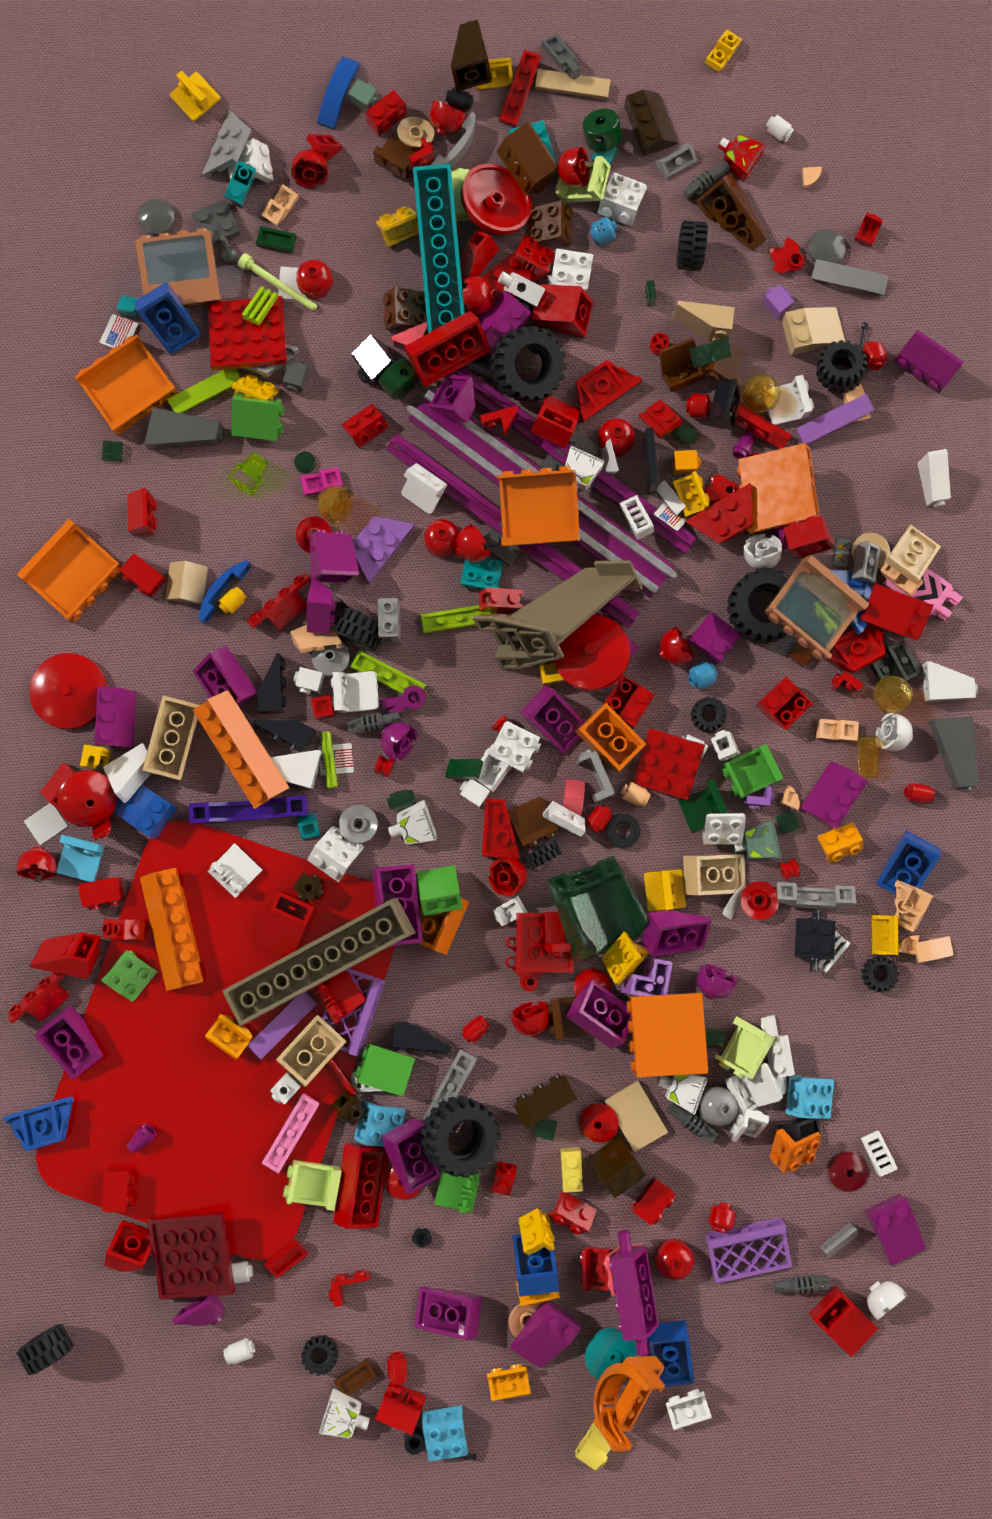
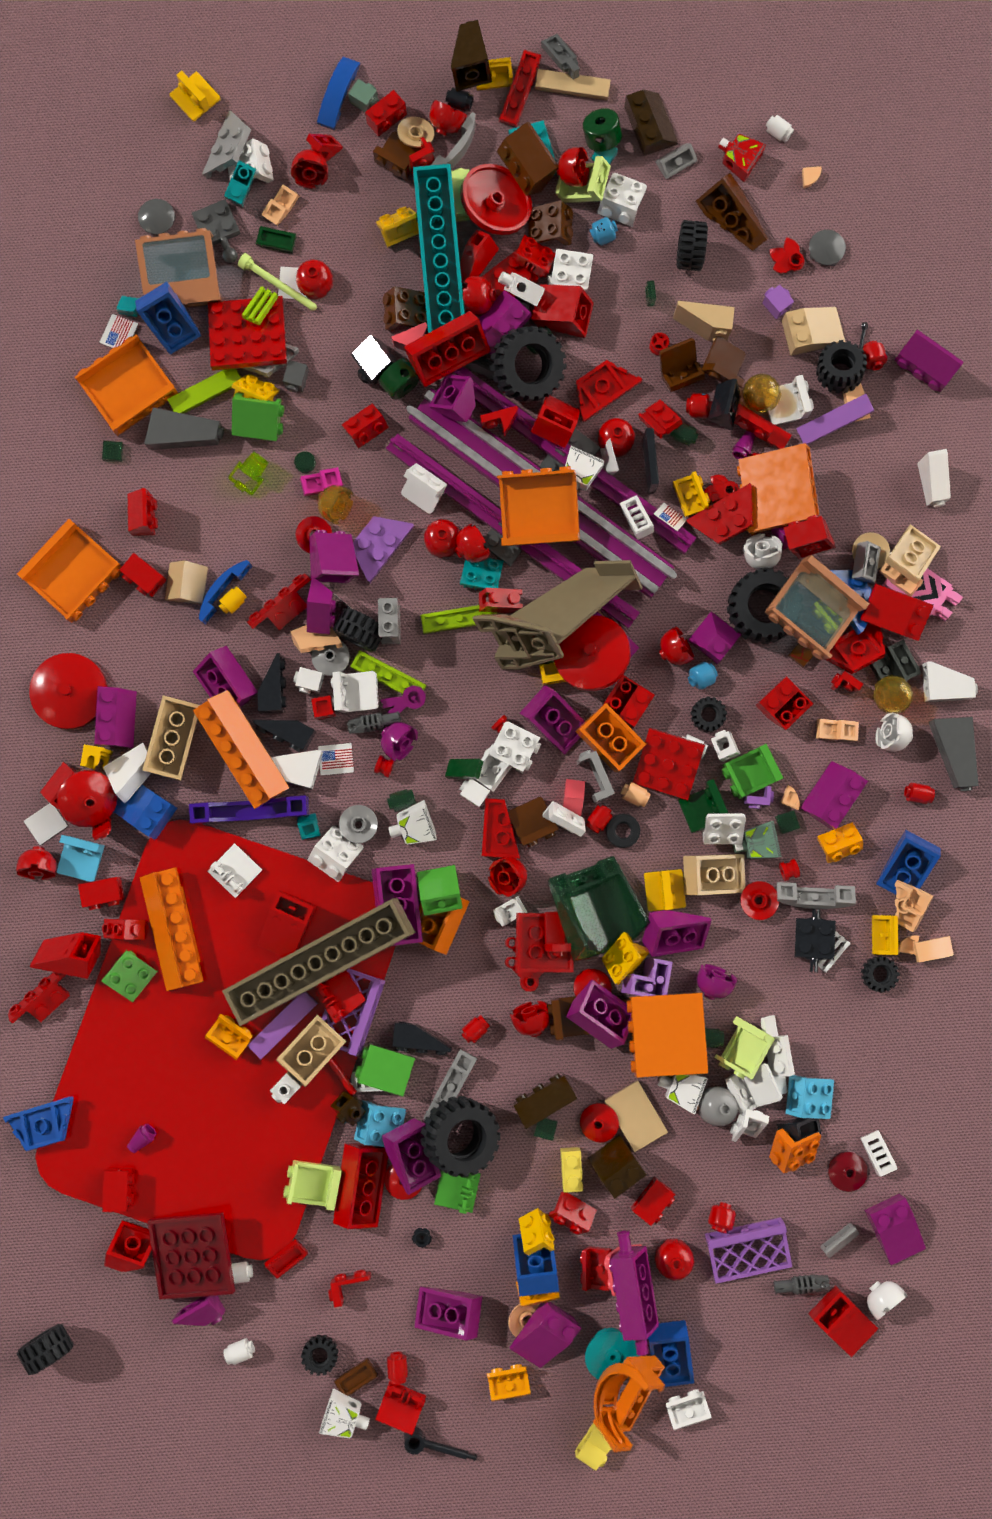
magenta slope [34,1005,103,1079] -> none
bright pink plate [262,1093,320,1173] -> none
dark brown brick [293,872,325,902] -> none
lime axle [320,732,338,788] -> none
medium azure bracket [423,1405,468,1461] -> none
red bracket [491,1161,517,1196] -> none
black tyre [524,840,562,870] -> none
white sticker [656,480,686,515] -> none
dark grey hinge [667,1102,718,1144] -> none
light orange brick [672,450,701,475] -> none
dark grey hinge [684,161,730,201] -> none
clear green slope [689,336,732,367] -> none
yellow slope [704,30,742,73] -> none
white sticker [722,884,746,920] -> none
light grey slope [811,259,889,295] -> none
light grey sticker [833,537,852,568] -> none
red bracket [854,213,884,247] -> none
clear yellow slope [858,736,879,778] -> none

